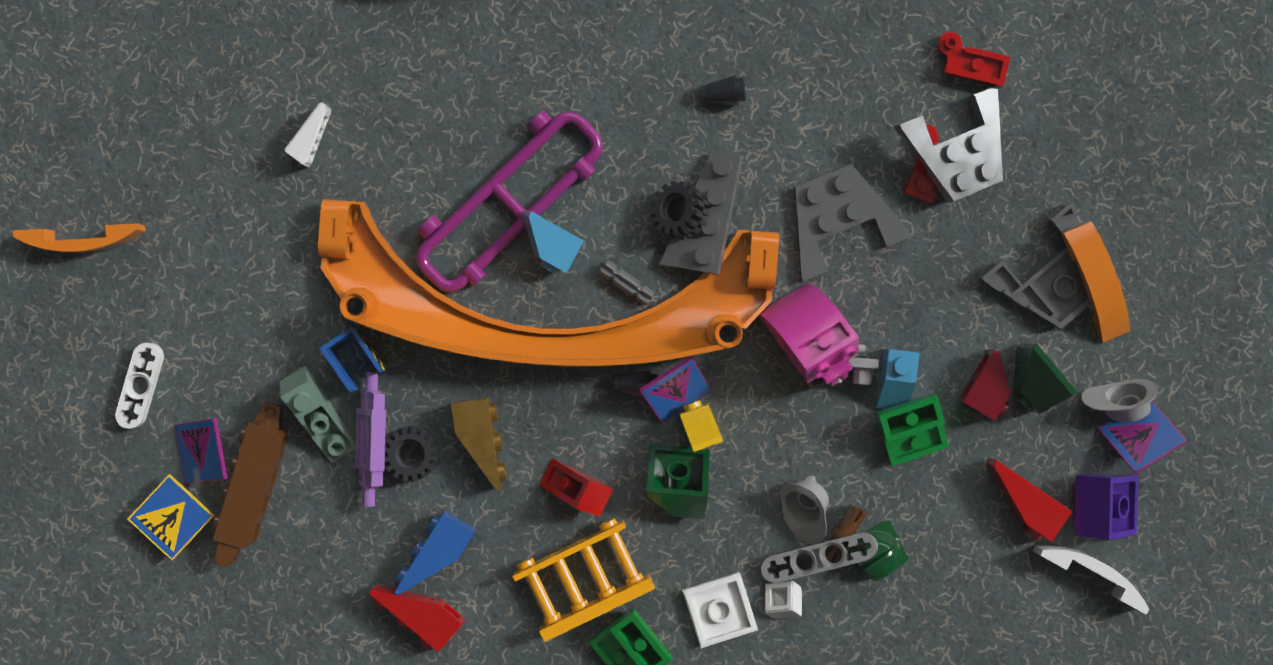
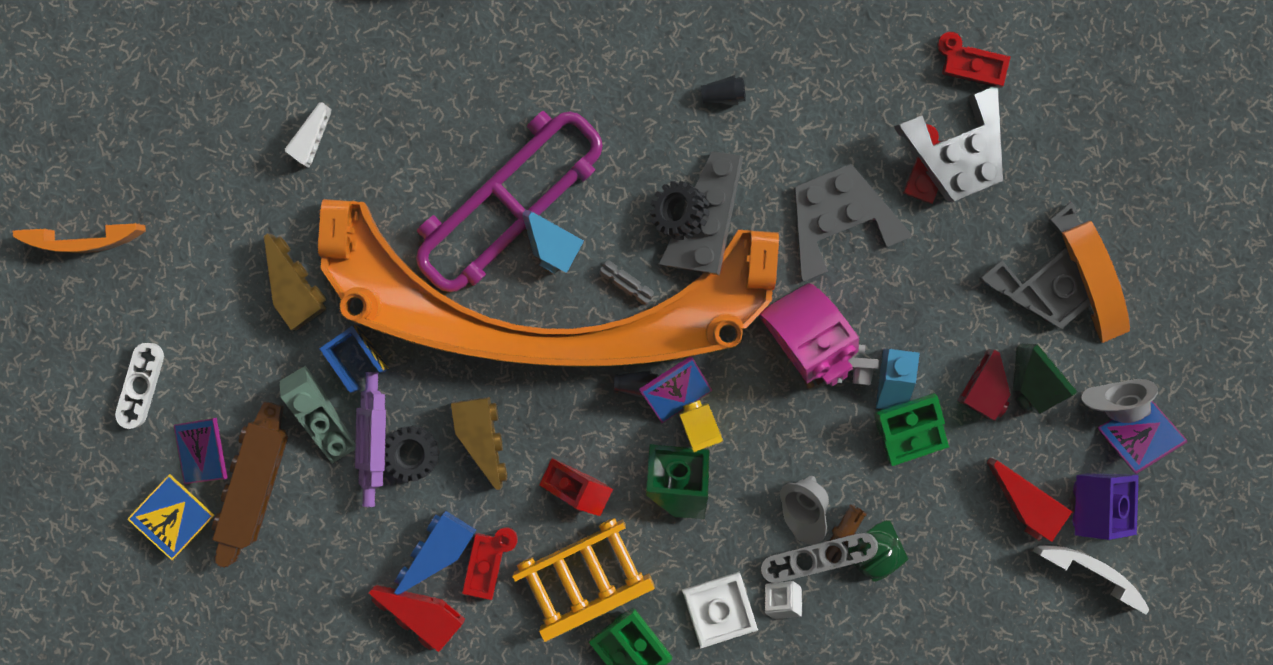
none -> pearl gold slope [264,233,327,330]
none -> red hinge [462,527,518,600]

